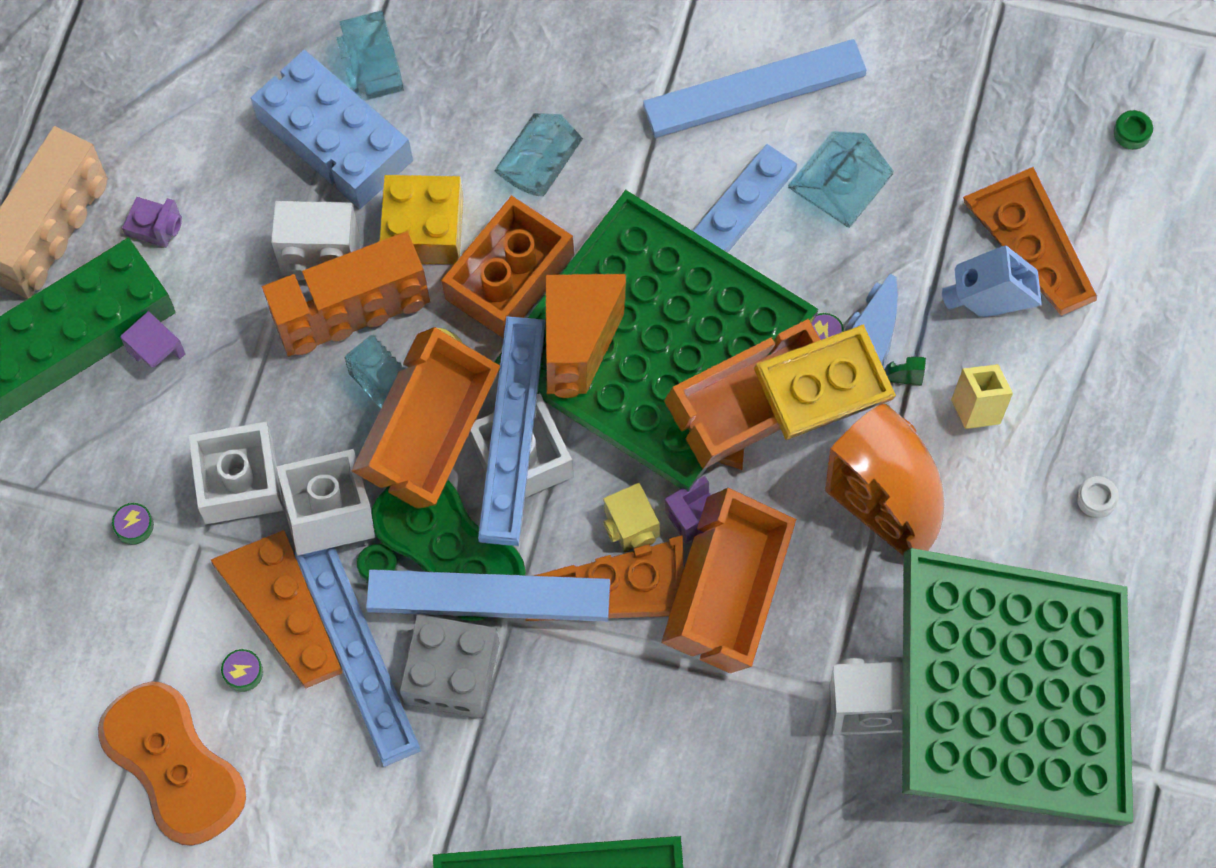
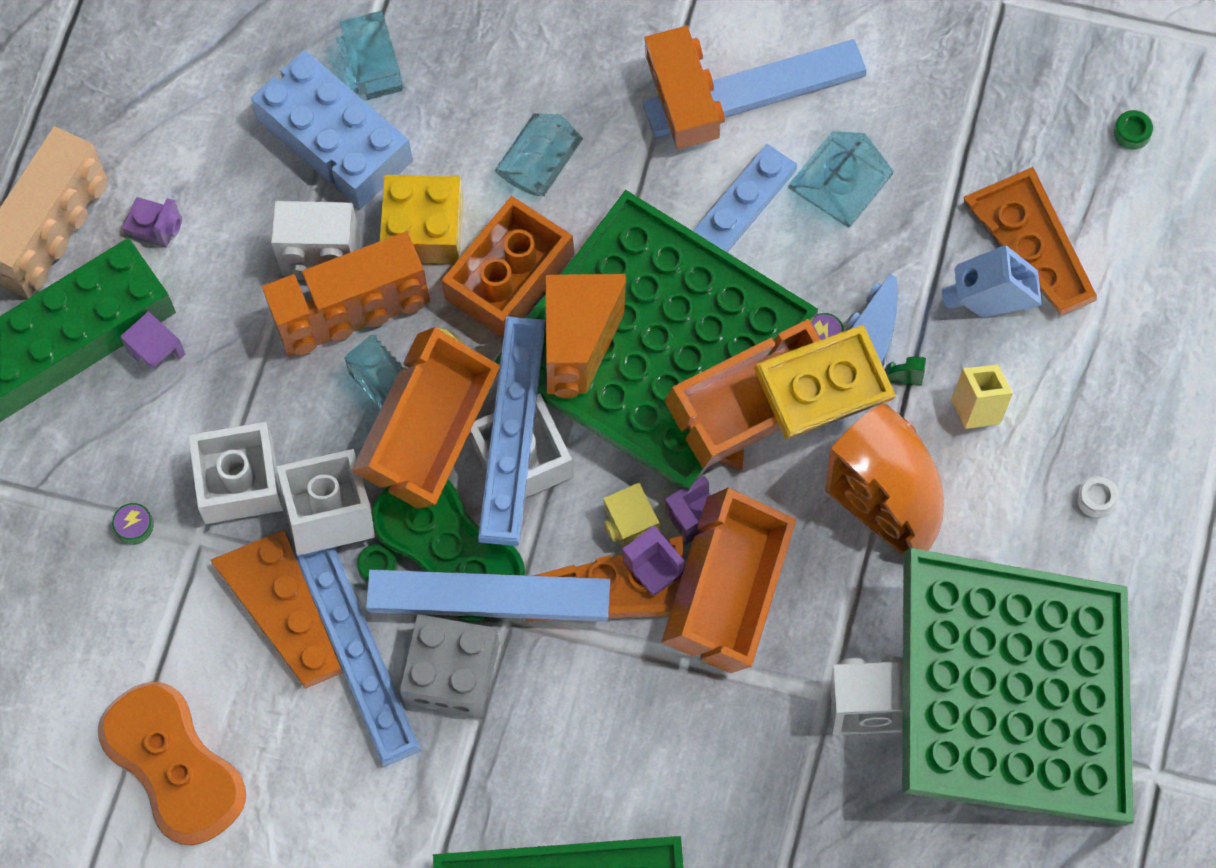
tile [221,649,263,692] -> none
none -> medium lavender panel [622,525,684,596]
none -> orange brick [644,25,725,150]

